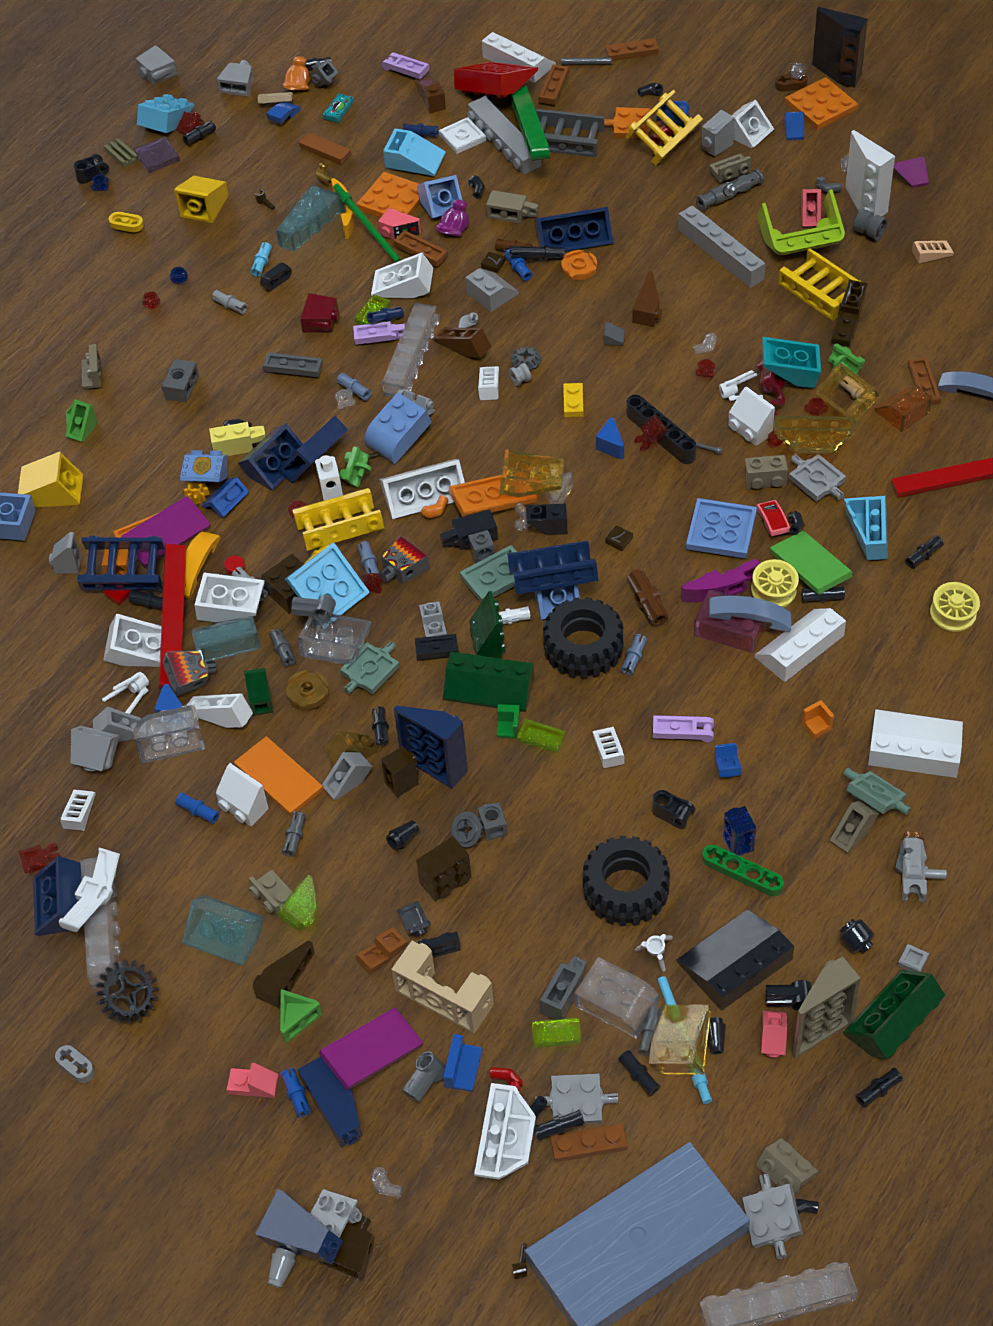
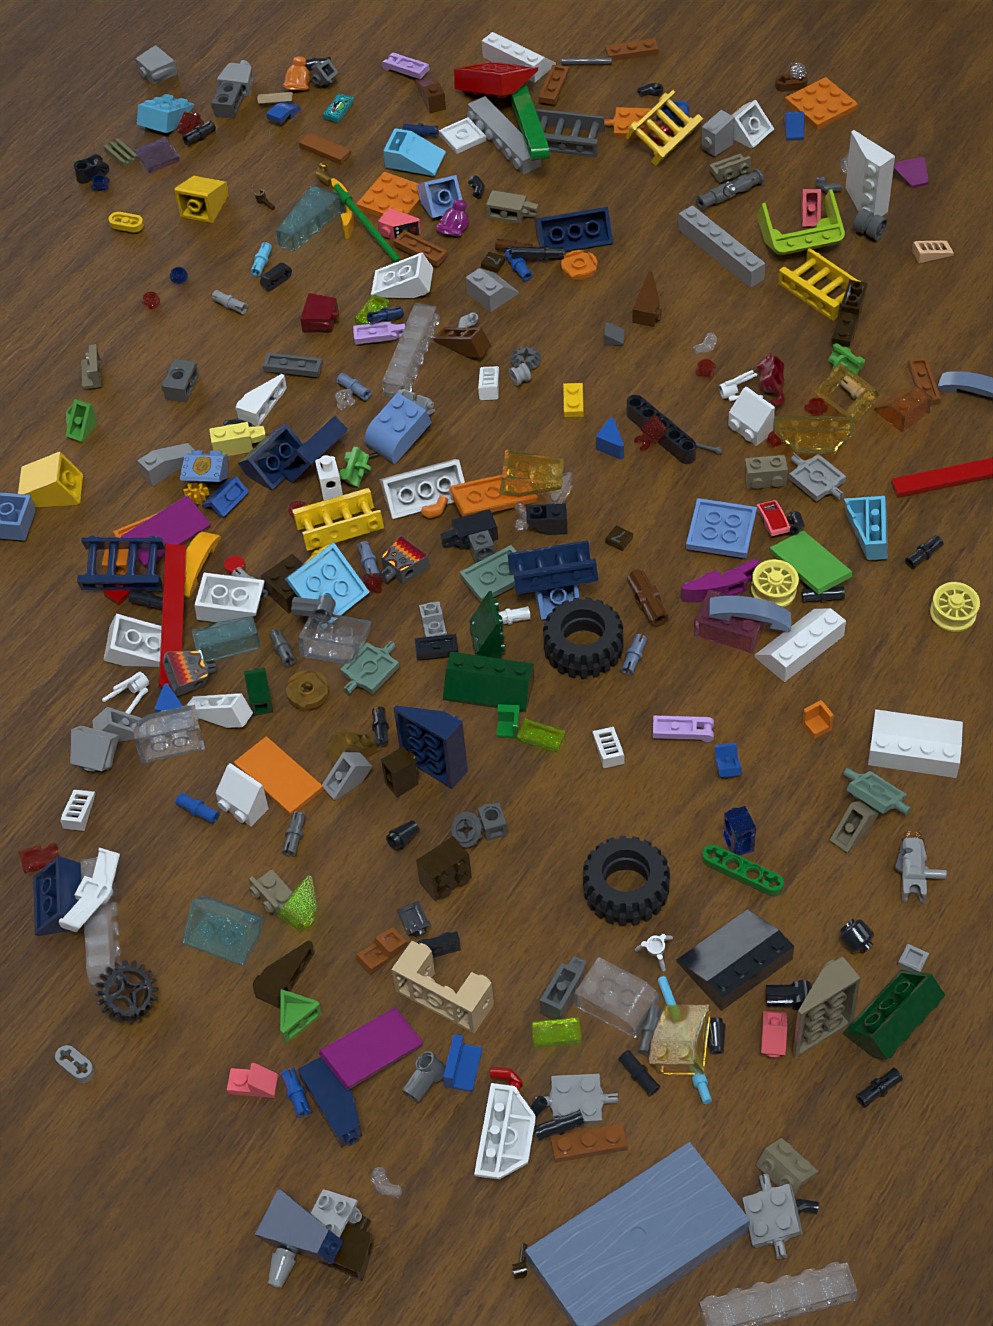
light grey slope [49,532,82,574] -> none
black piece [652,790,696,829] -> none
teal slope [762,337,821,388] -> none
black slope [812,7,868,87] -> none
none -> light grey slope [137,443,195,486]
none -> dark grey brick [211,81,244,119]
none -> white slope [236,374,287,426]

